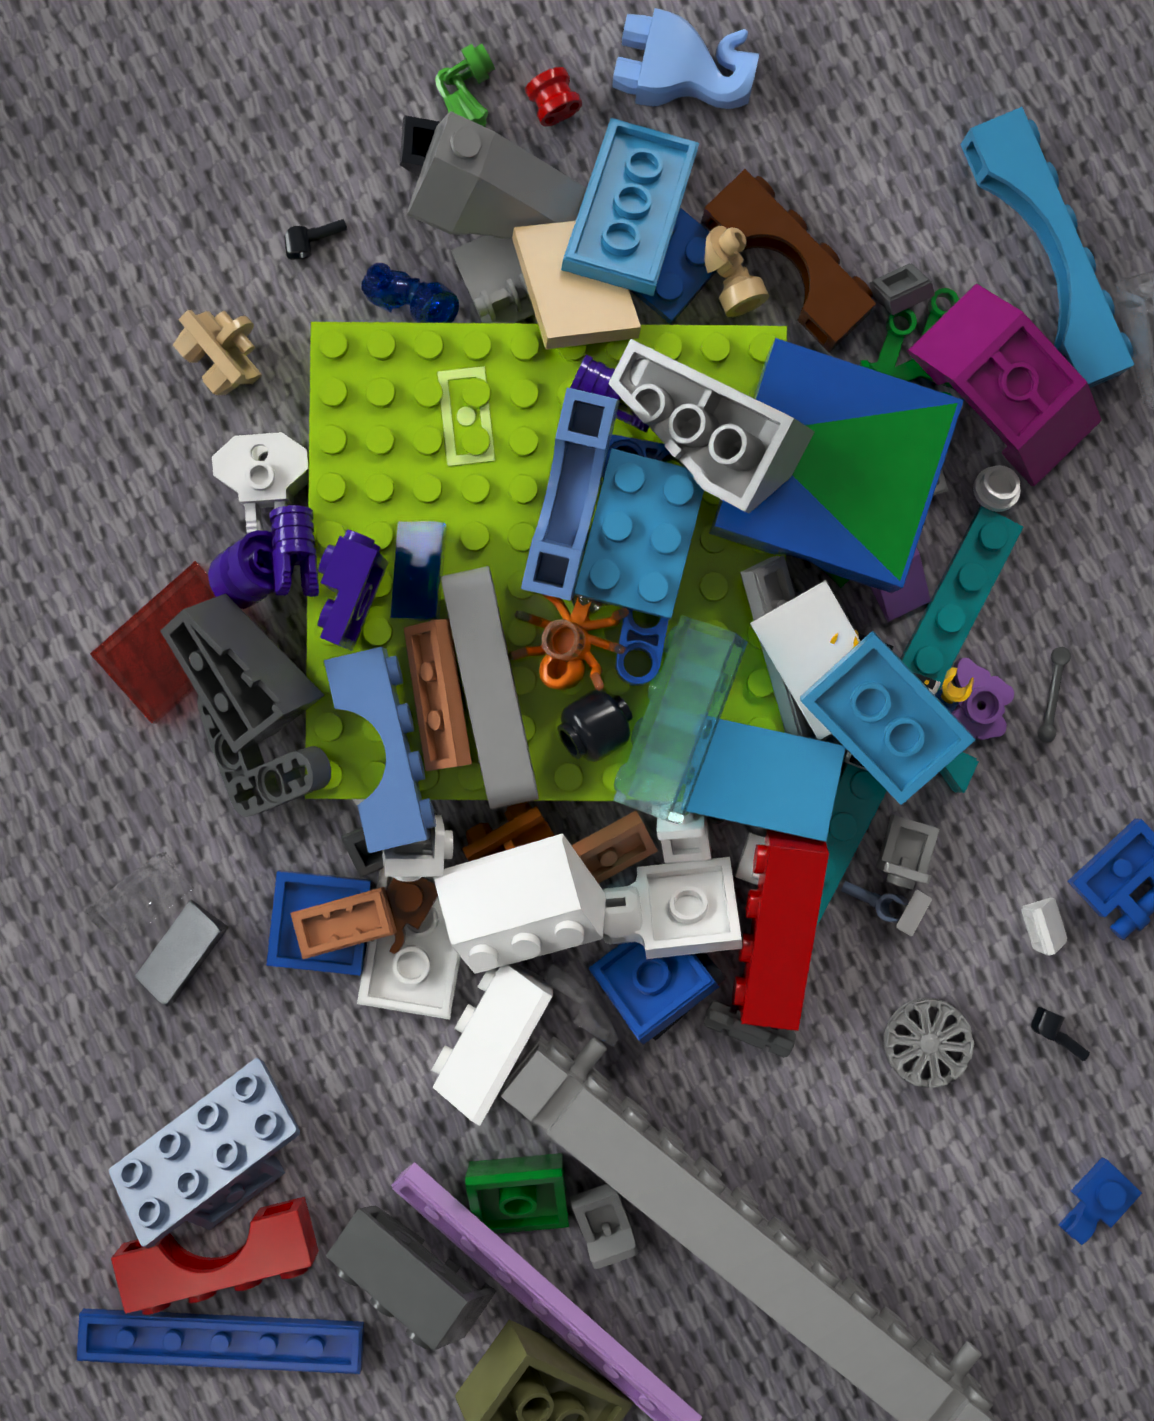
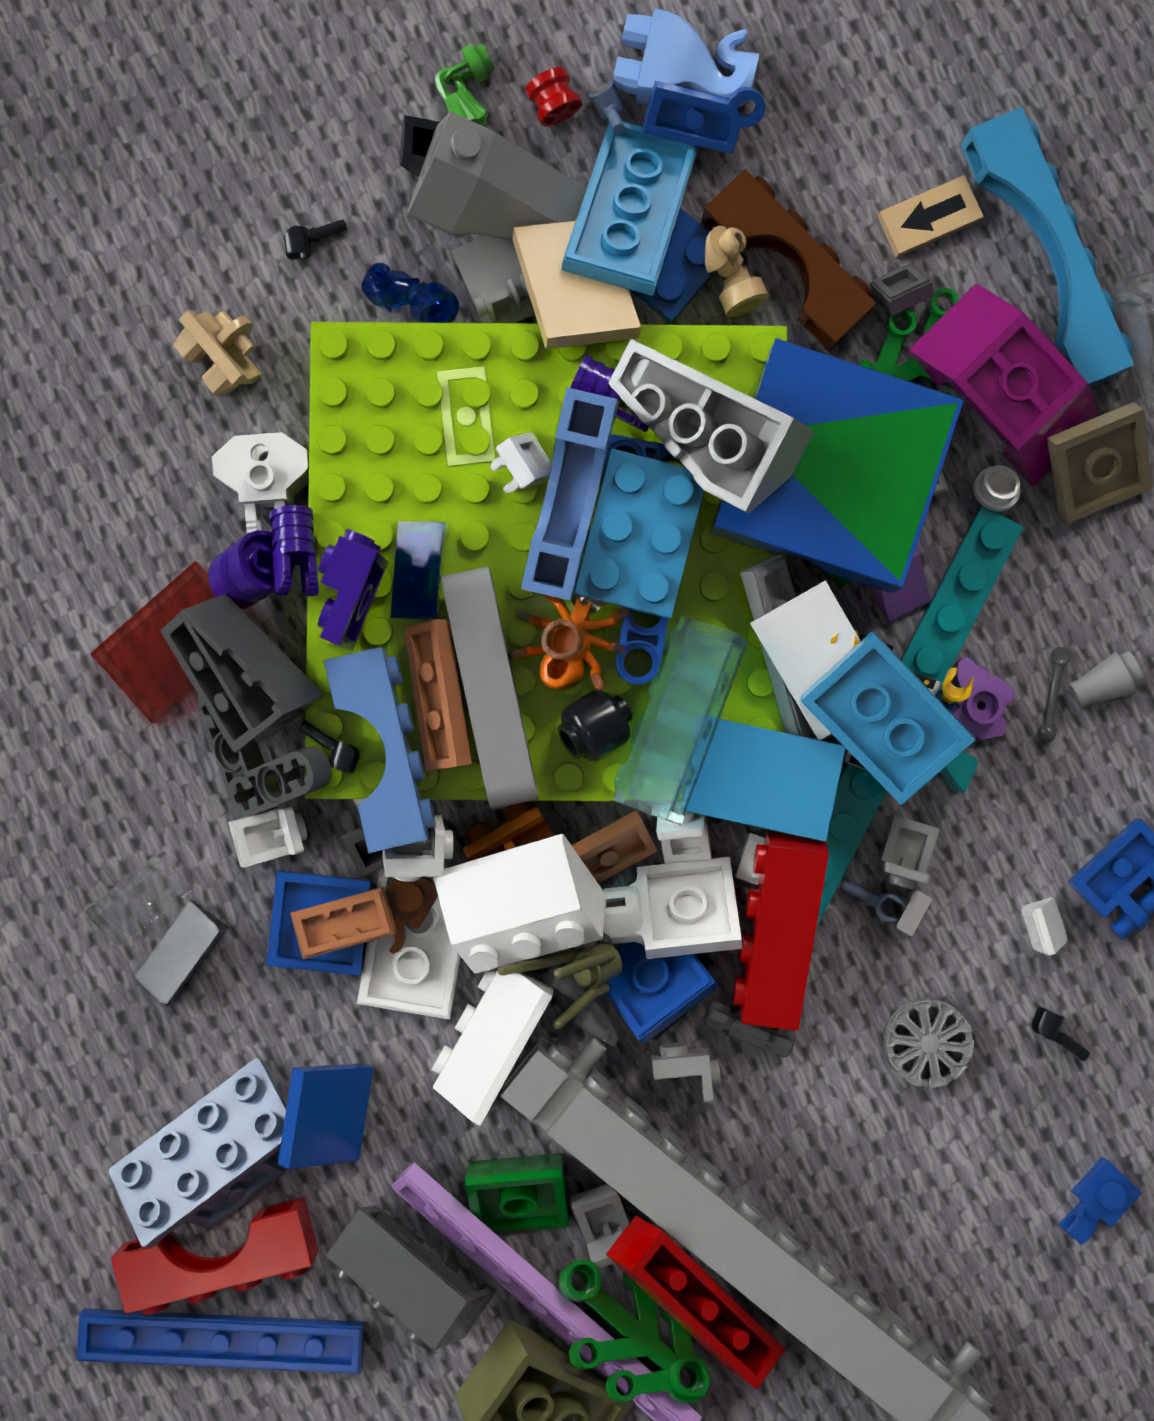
none -> white bracket [228,806,307,868]
none -> blue tile [278,1063,373,1169]
none -> black hand [299,720,360,773]
none -> white tile [490,432,552,493]
none -> olive plant [498,942,622,1029]
none -> green plant [559,1259,710,1404]
none -> sand blue hand [588,81,625,135]
none -> red brick [606,1216,786,1390]
none -> blue hinge [643,80,766,154]
none -> light grey bracket [650,1042,721,1103]
none -> tan tile [877,175,984,258]
none -> dark tan plate [1047,402,1152,524]
none -> light grey cone [1069,651,1146,708]

